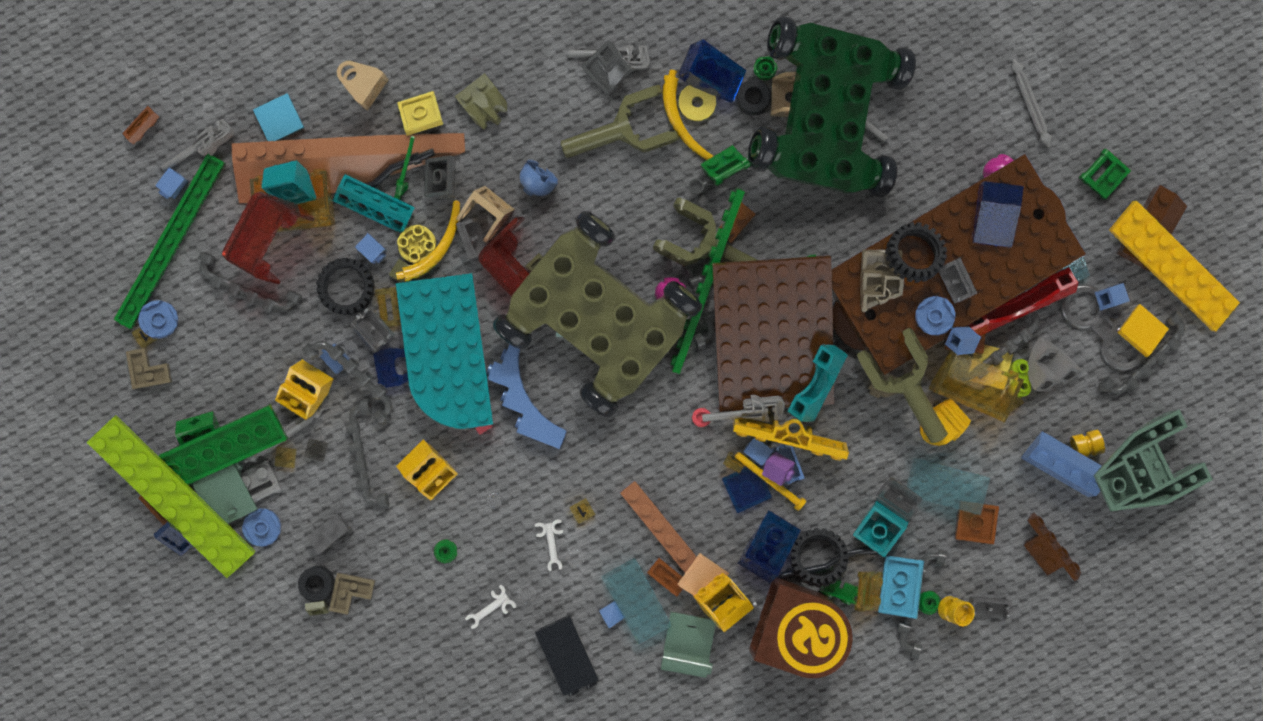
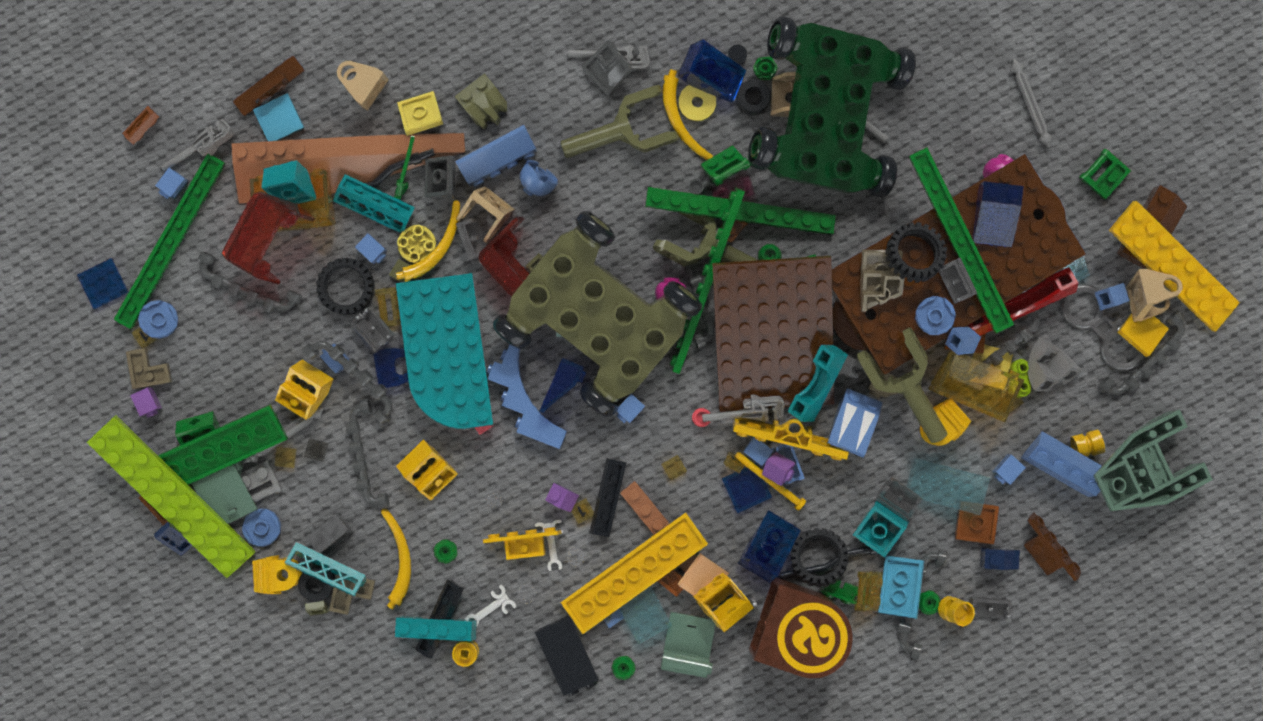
none -> clear blue tile [77,258,129,309]
none -> medium lavender brick [130,387,162,418]
none -> reddish brown bracket [233,56,305,116]
none -> yellow piece [252,555,303,594]
none -> teal fence [285,542,366,597]
none -> yellow animal [381,508,411,610]
none -> teal arch [395,616,477,641]
none -> black plate [415,579,464,659]
none -> yellow wheel [452,640,479,667]
none -> medium blue slope [455,125,537,187]
none -> yellow bracket [483,527,562,560]
none -> clear blue slope [539,358,586,413]
none -> medium lavender brick [545,483,579,512]
none -> yellow plate [560,513,708,634]
none -> black plate [589,458,627,537]
none -> green plate [611,656,636,680]
none -> medium blue brick [616,394,645,423]
none -> green plate [645,187,836,235]
none -> clear yellow tile [661,455,687,480]
none -> clear pink slope [711,176,755,199]
none -> black tile [728,44,747,65]
none -> green plate [758,244,782,260]
none -> medium blue slope [827,388,883,458]
none -> green plate [909,147,1014,334]
none -> dark blue slope [980,547,1020,570]
none -> medium blue brick [993,454,1026,485]
none -> tan hose [1126,269,1183,321]

